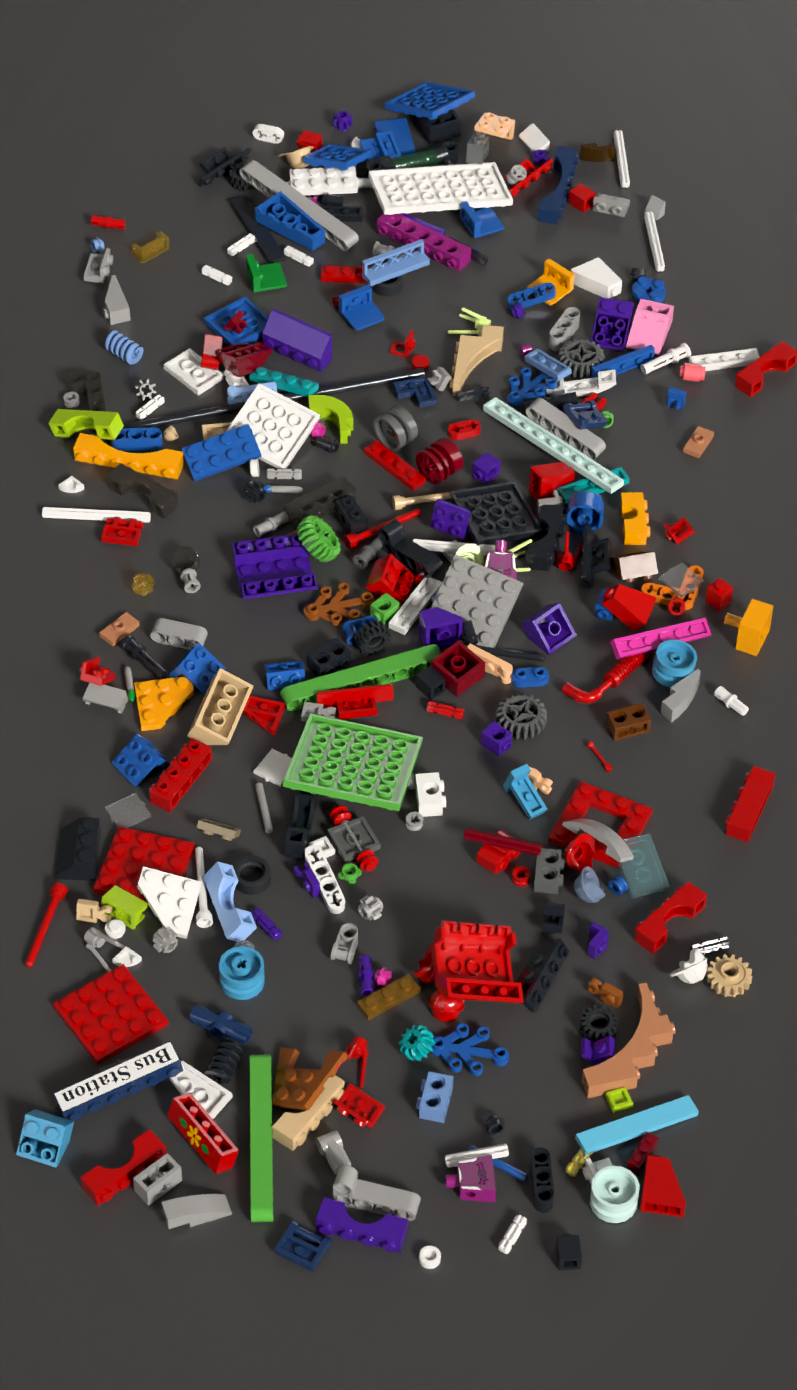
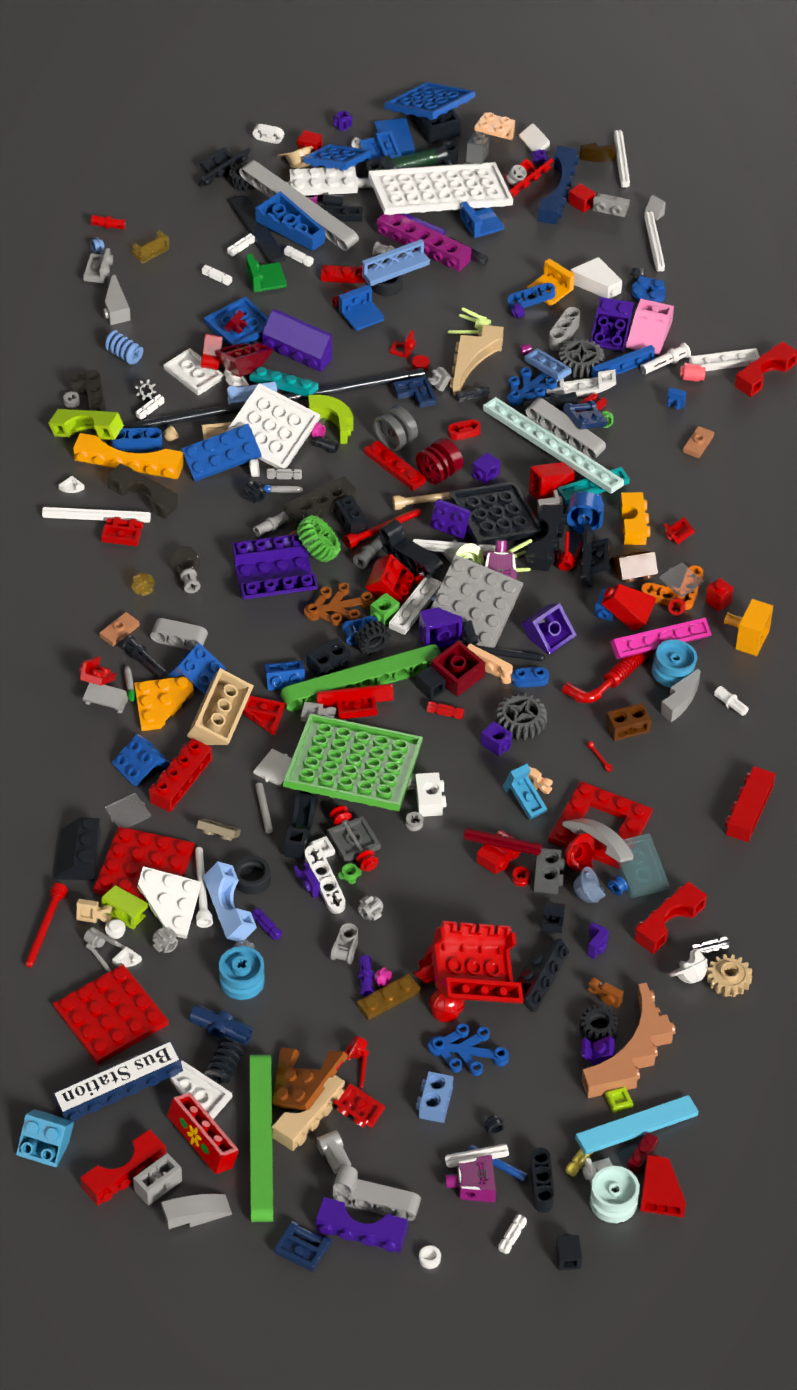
teal gear [398,1025,436,1061] -> none

